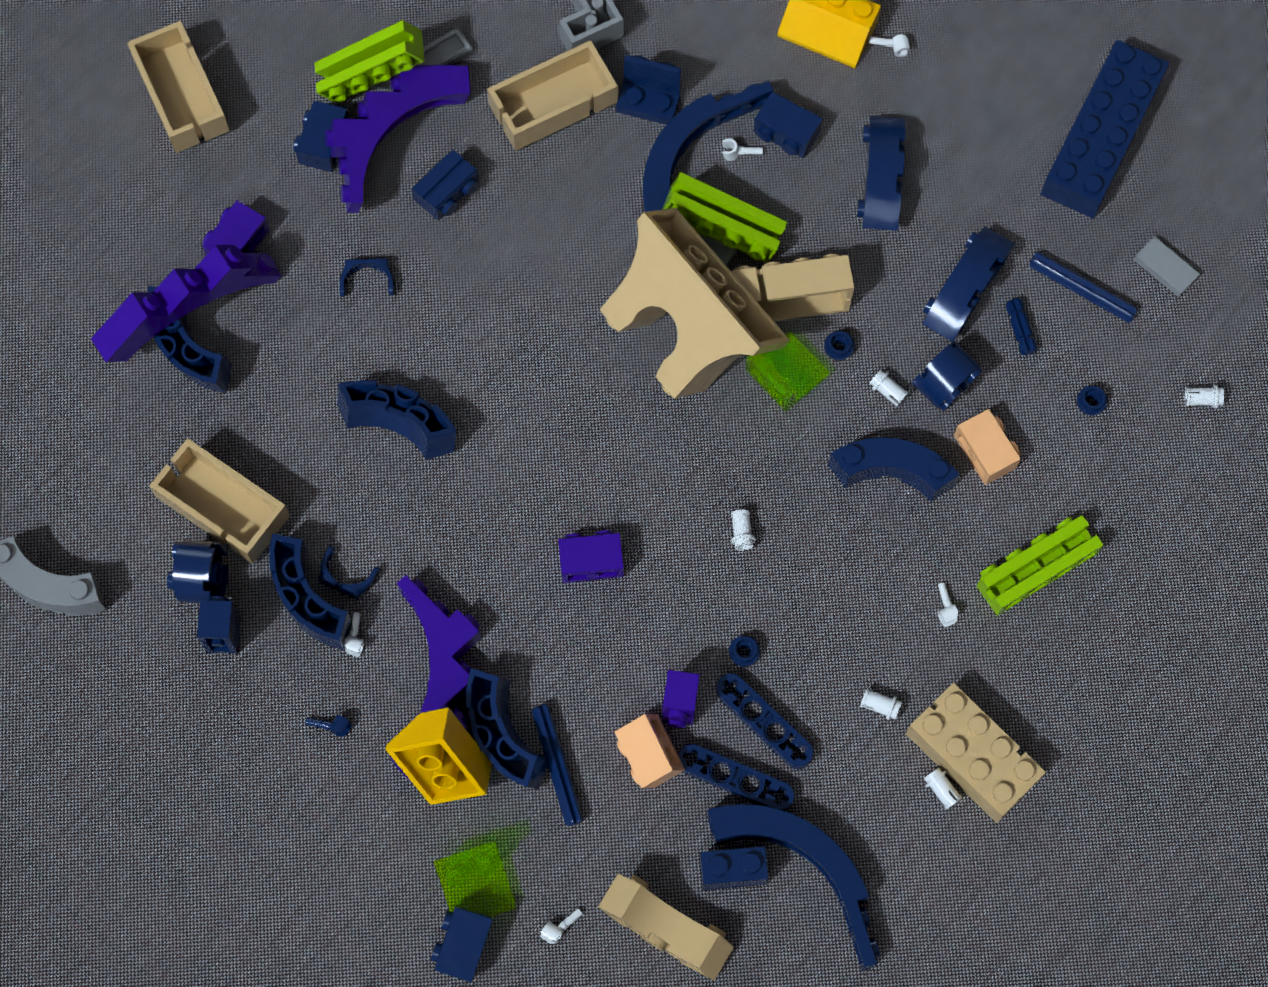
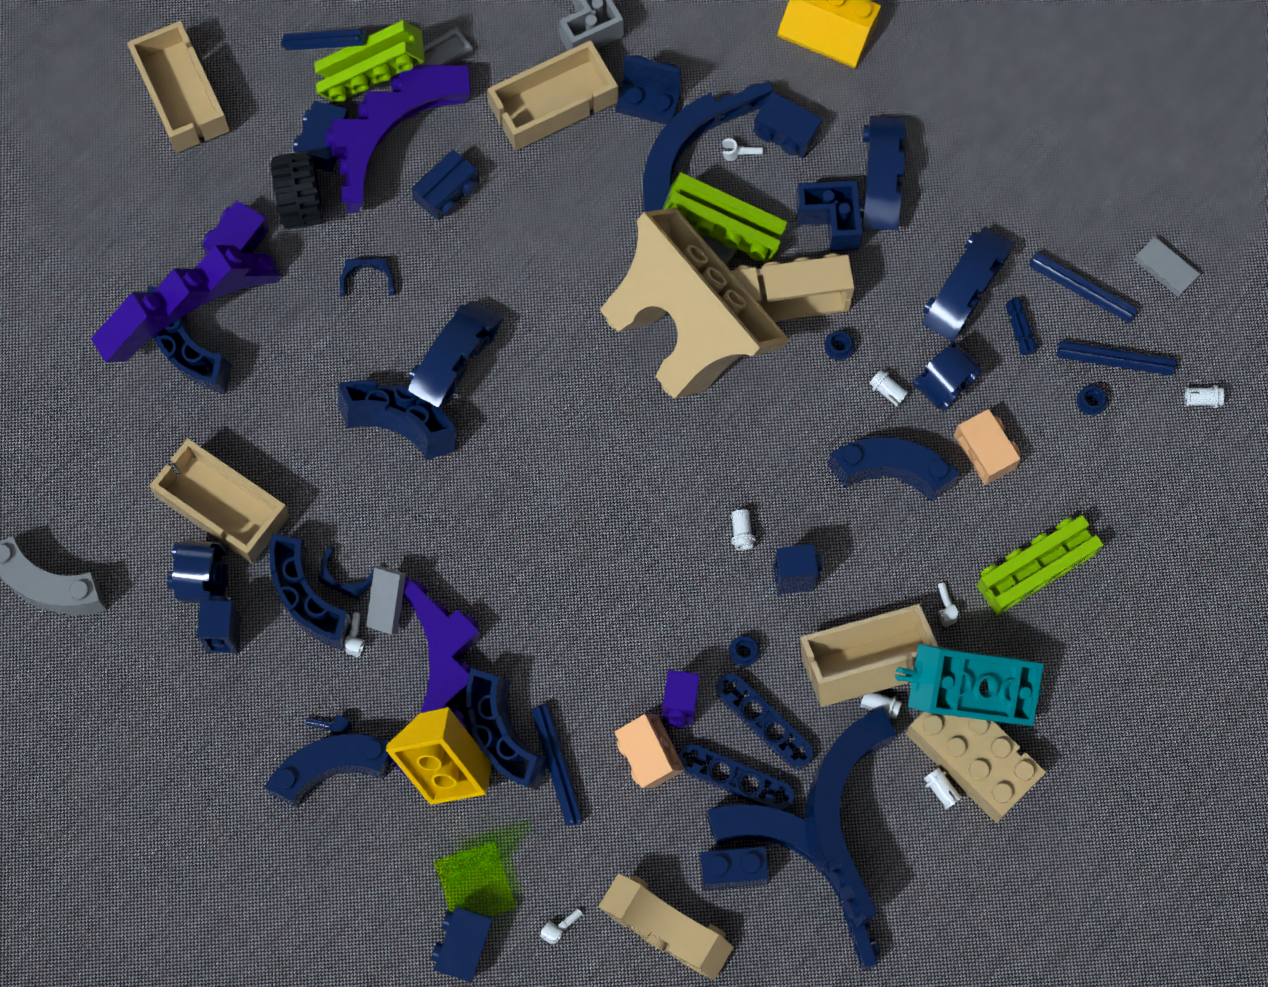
dark purple brick [558,530,624,583] -> none
clear neon green bracket [745,332,829,412] -> none
white hand [869,34,910,57] -> none
dark blue brick [1040,39,1169,219] -> none
none -> dark blue brick [264,734,392,808]
none -> black tyre [270,151,324,230]
none -> dark blue axle [280,28,368,51]
none -> light grey tile [366,566,406,635]
none -> dark blue brick [408,301,504,407]
none -> dark blue brick [773,544,822,595]
none -> dark blue brick [795,180,862,251]
none -> tan piece [800,604,939,707]
none -> dark blue arch [806,707,897,927]
none -> teal brick [895,644,1044,726]
none -> dark blue axle [1057,340,1176,376]

